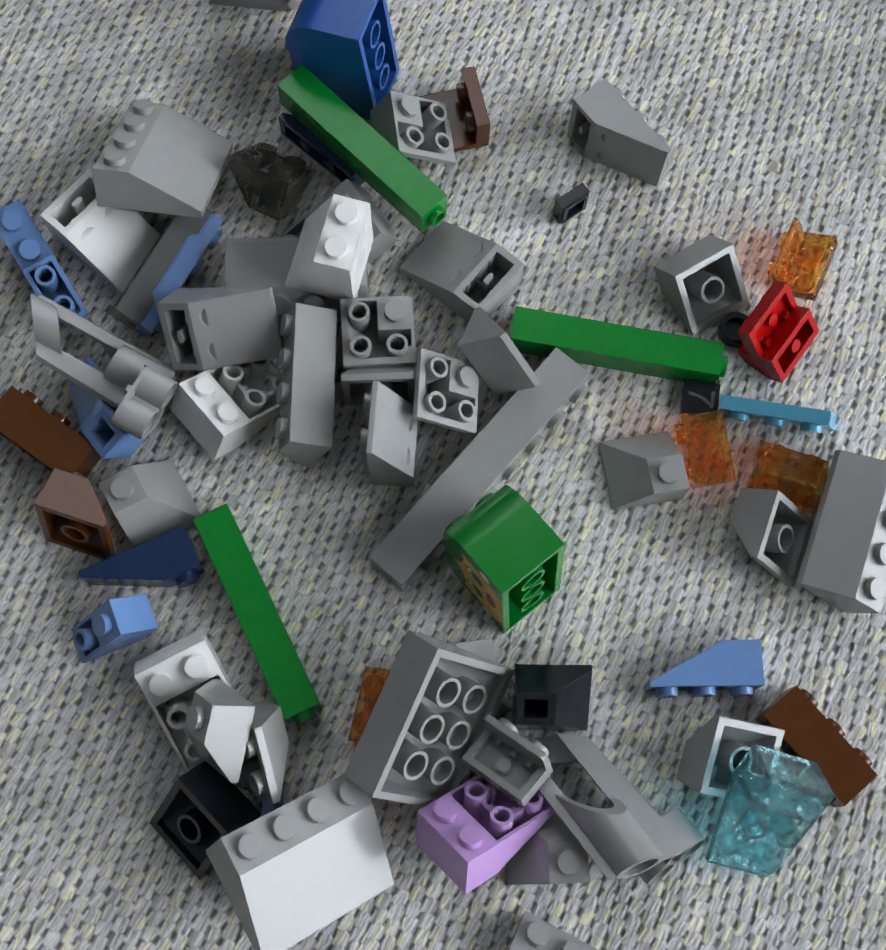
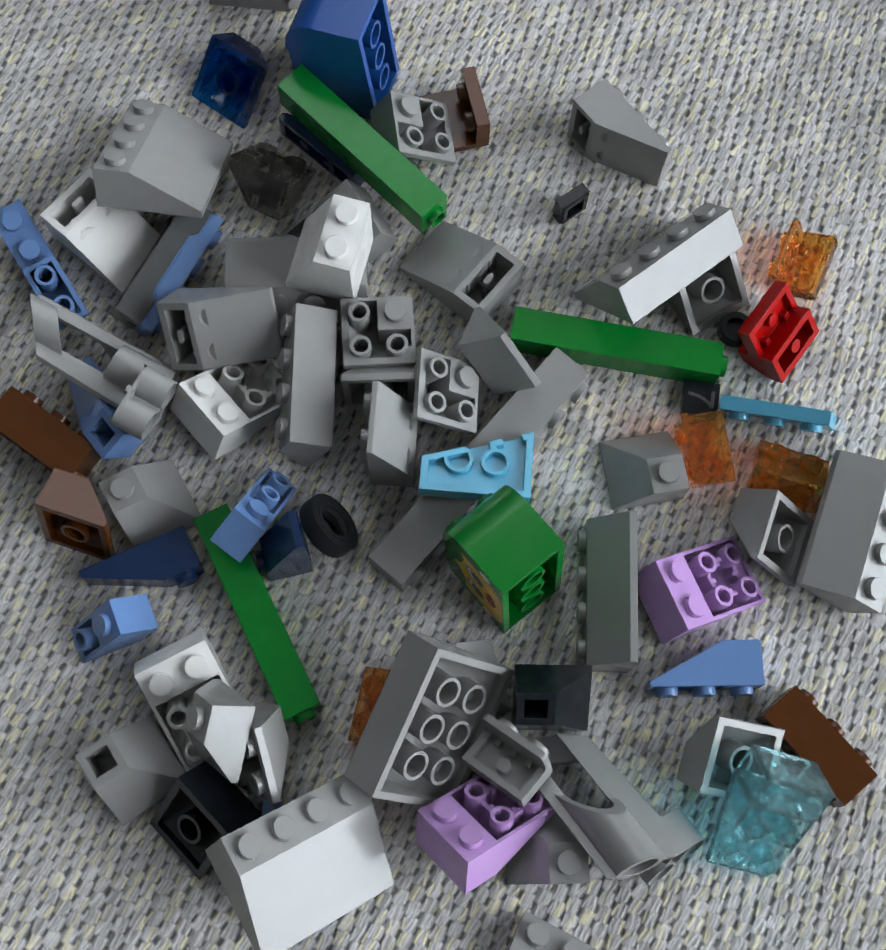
none -> light grey slope [75,716,186,825]
none -> clear blue slope [191,32,269,128]
none -> medium blue slope [210,467,297,563]
none -> dark blue slope [255,510,313,581]
none -> black tyre [299,494,358,558]
none -> medium azure wing [419,432,534,504]
none -> slope [574,203,743,324]
none -> light grey slope [576,511,638,673]
none -> lavender slope [638,536,765,645]

